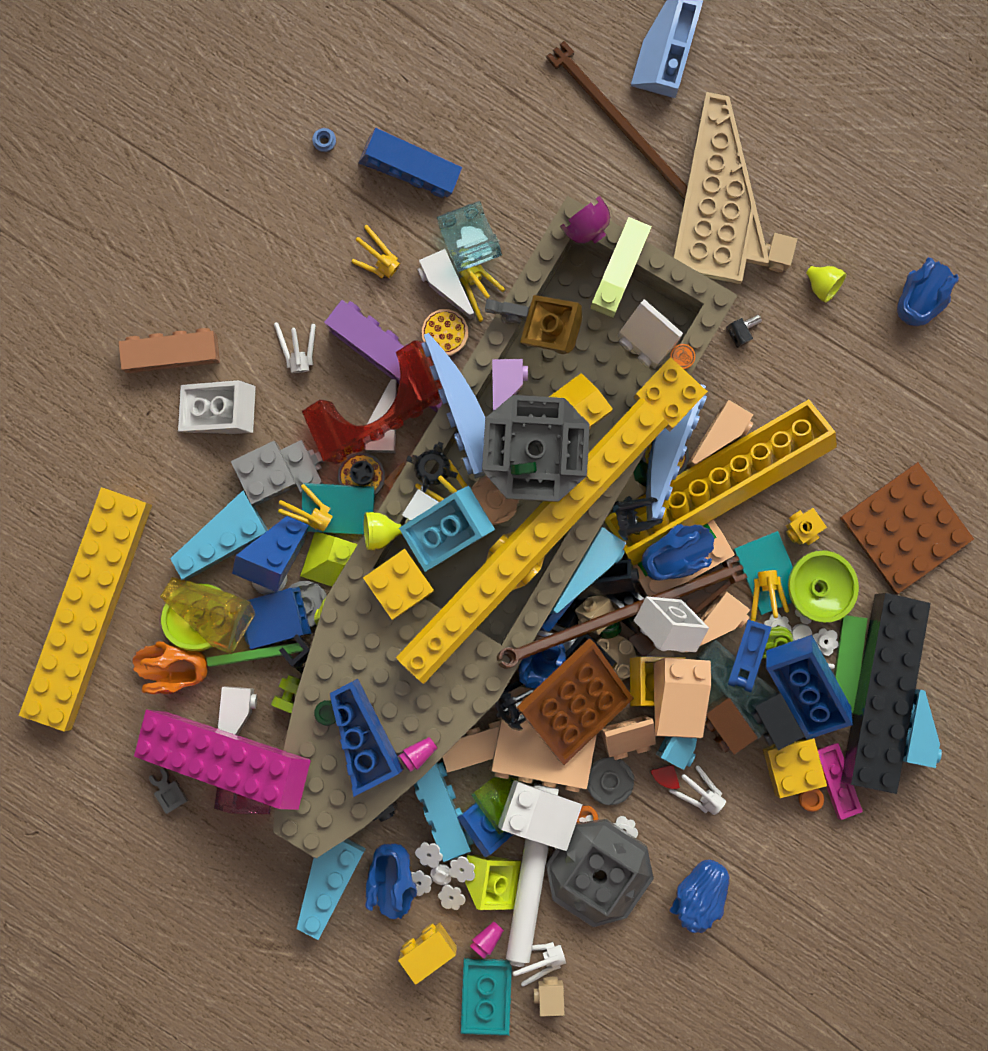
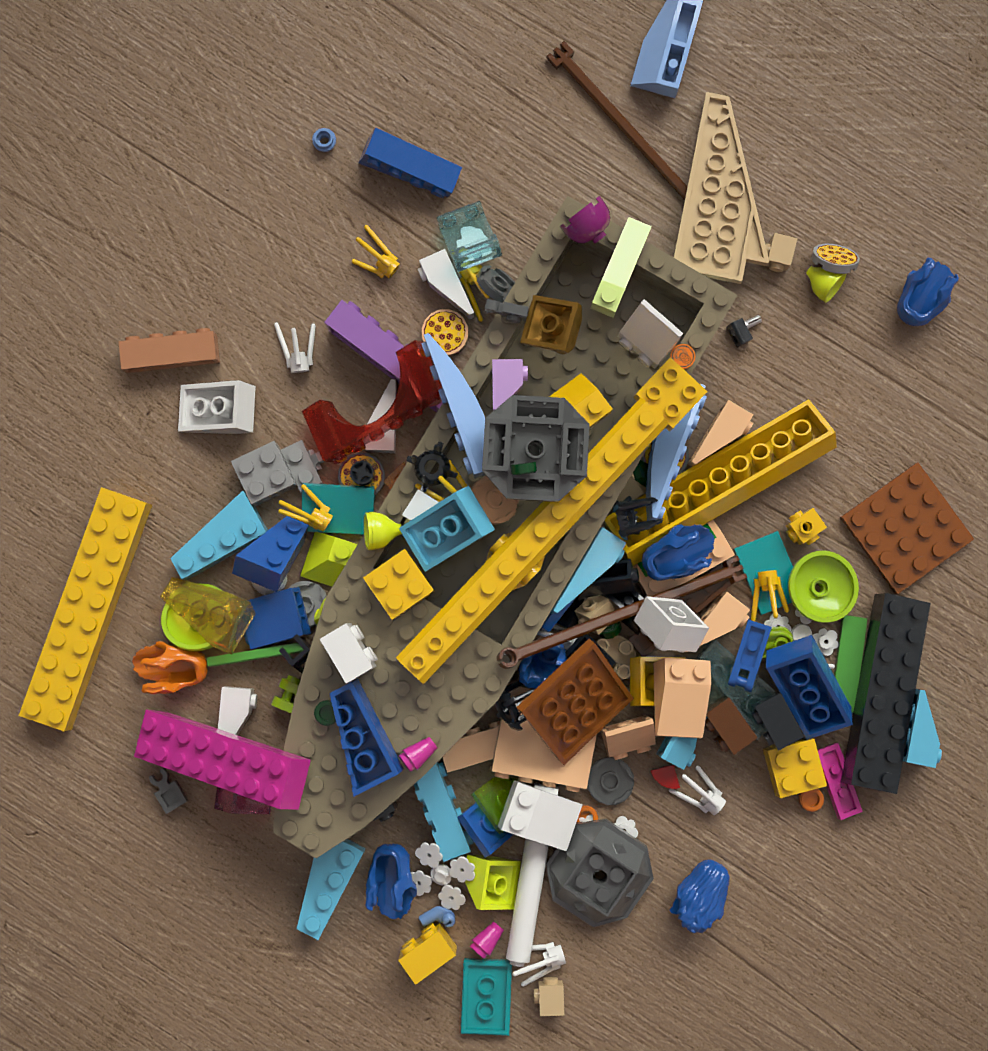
none -> white brick [320,623,378,684]
none -> medium blue arm [419,906,455,927]
none -> dark grey tile [476,265,515,303]
none -> tile [811,243,860,274]

